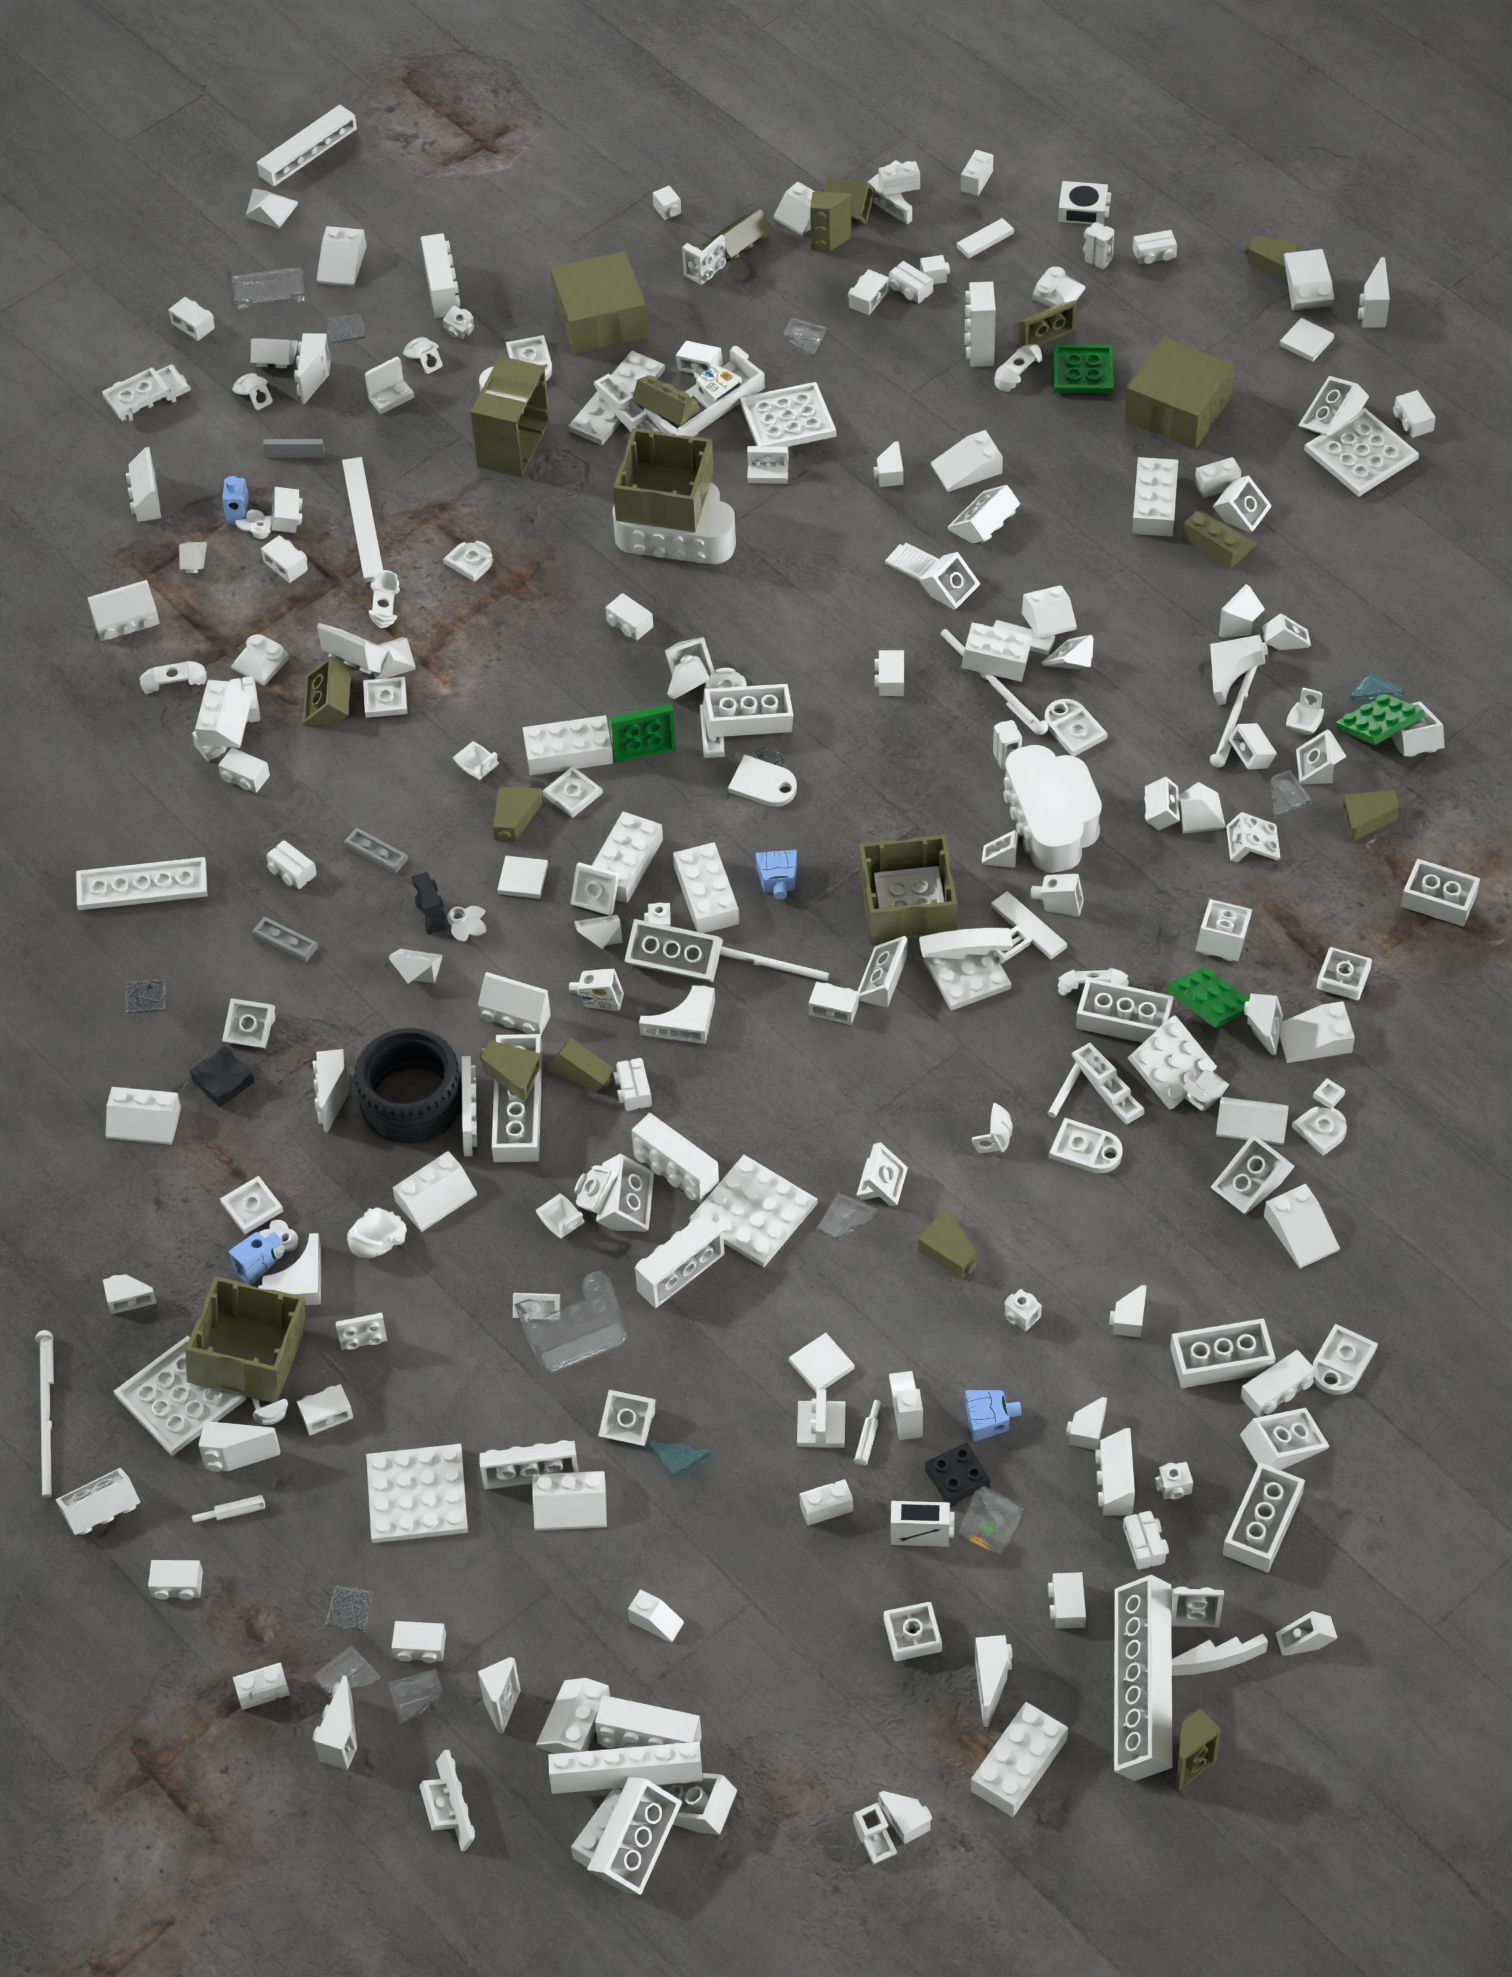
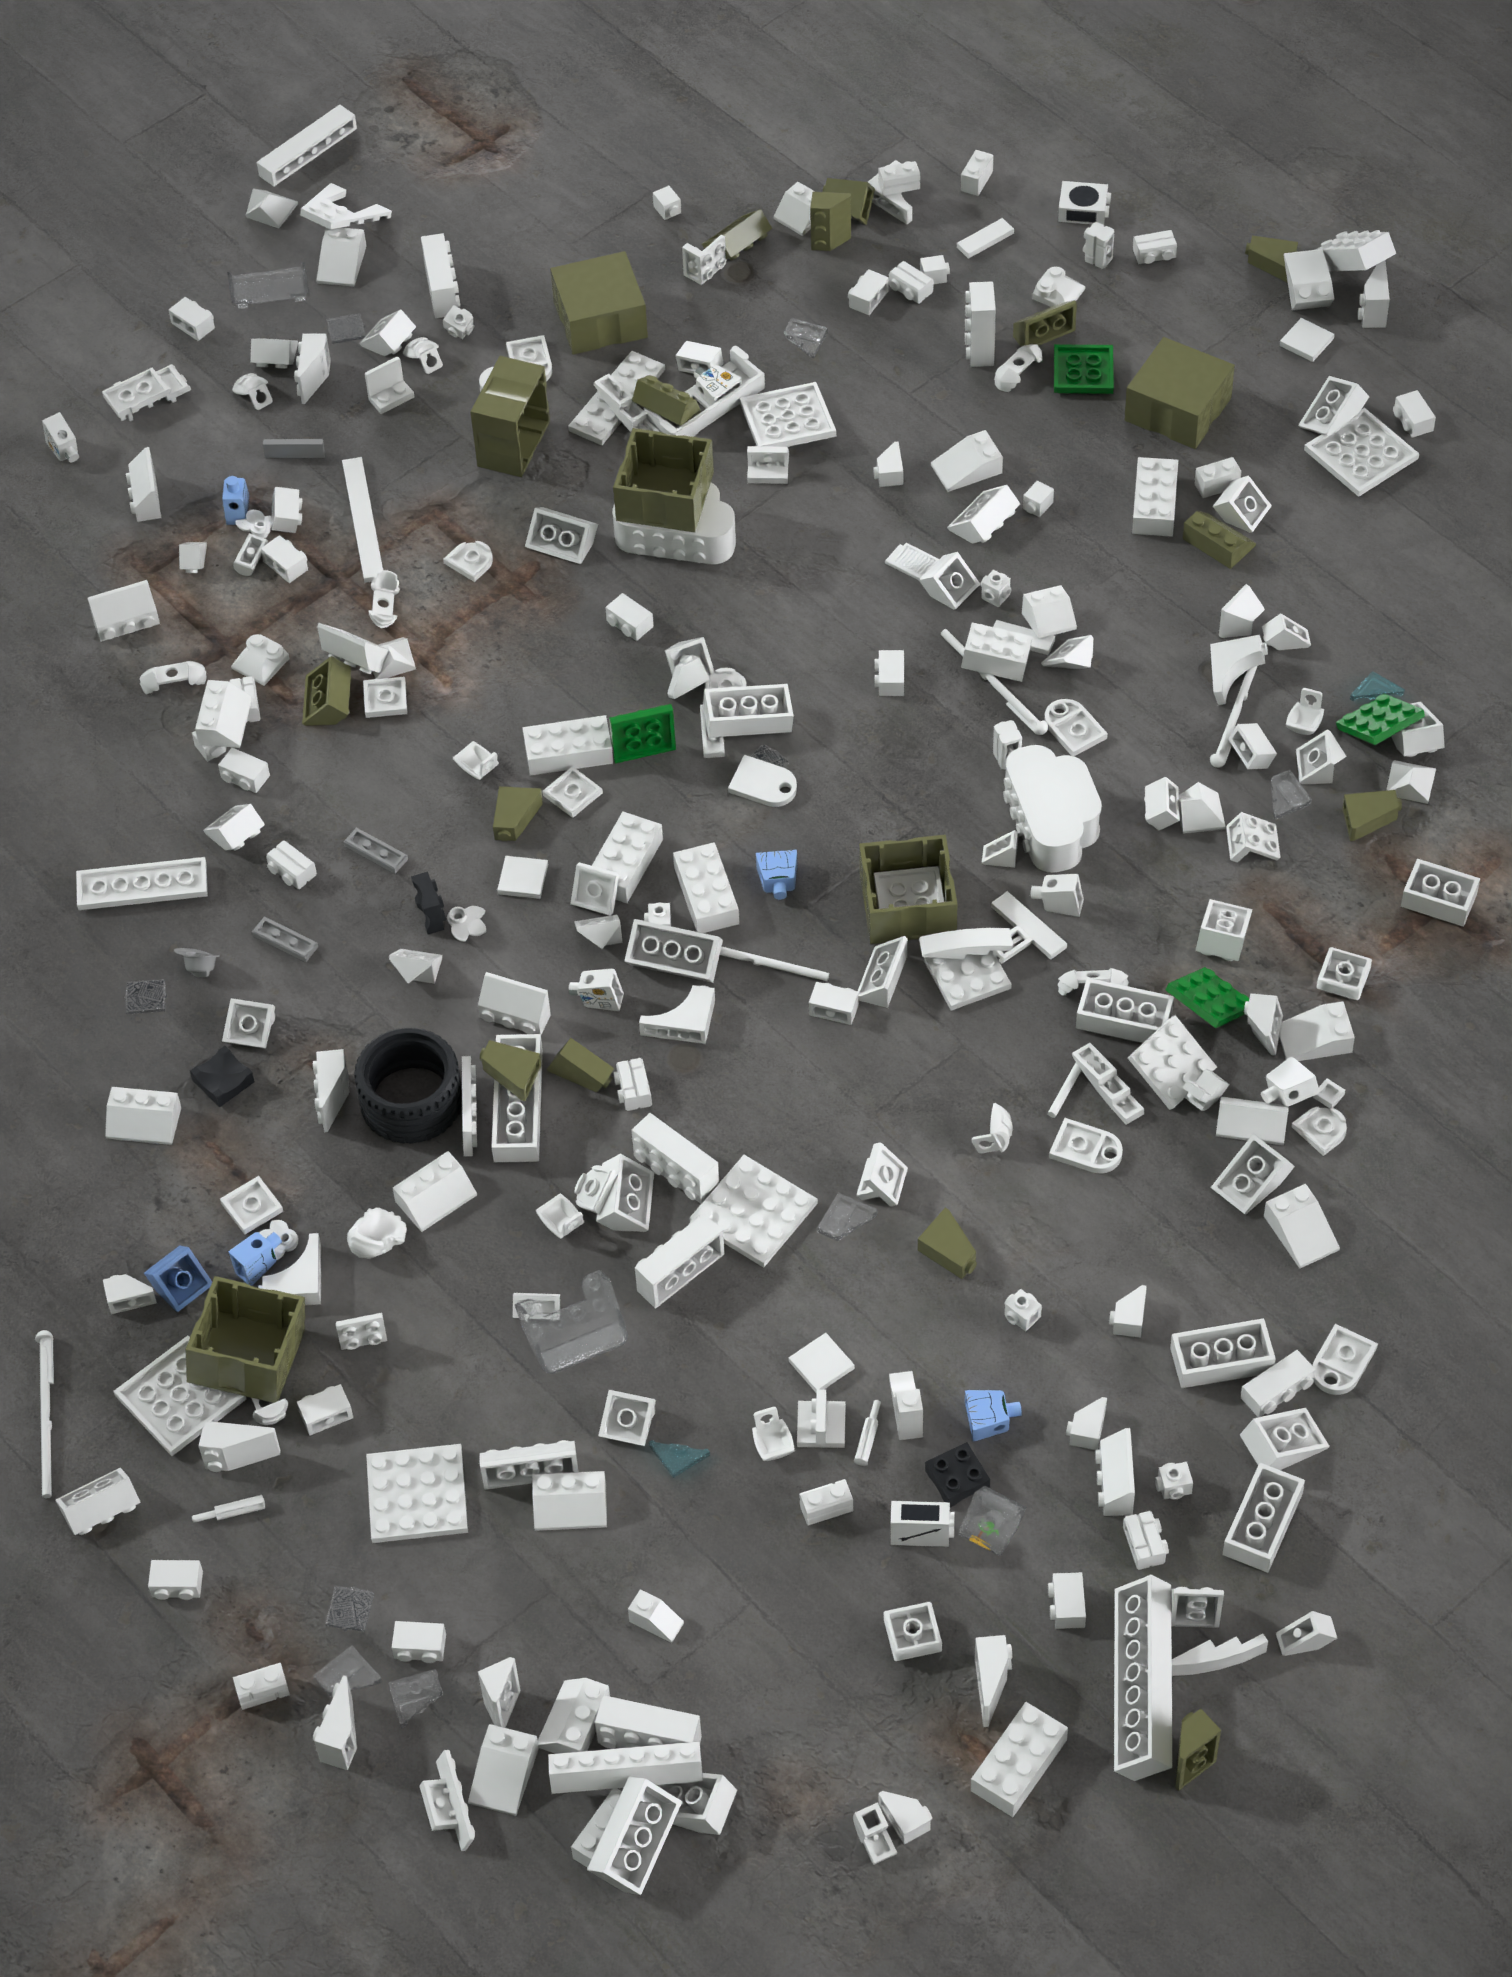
none -> white torso [42,412,79,463]
none -> medium blue slope [144,1245,212,1312]
none -> light grey piece [174,948,220,977]
none -> white slope [203,804,265,851]
none -> white brick [233,533,268,576]
none -> white wing [300,183,392,230]
none -> white slope [359,309,416,356]
none -> white slope [468,1724,539,1816]
none -> white slope [525,507,598,564]
none -> white piece [752,1407,795,1461]
none -> white brick [981,570,1011,607]
none -> white brick [1023,481,1054,517]
none -> white torso [1261,1056,1320,1106]
none -> white brick [1316,230,1396,271]
none -> white slope [1387,760,1436,804]

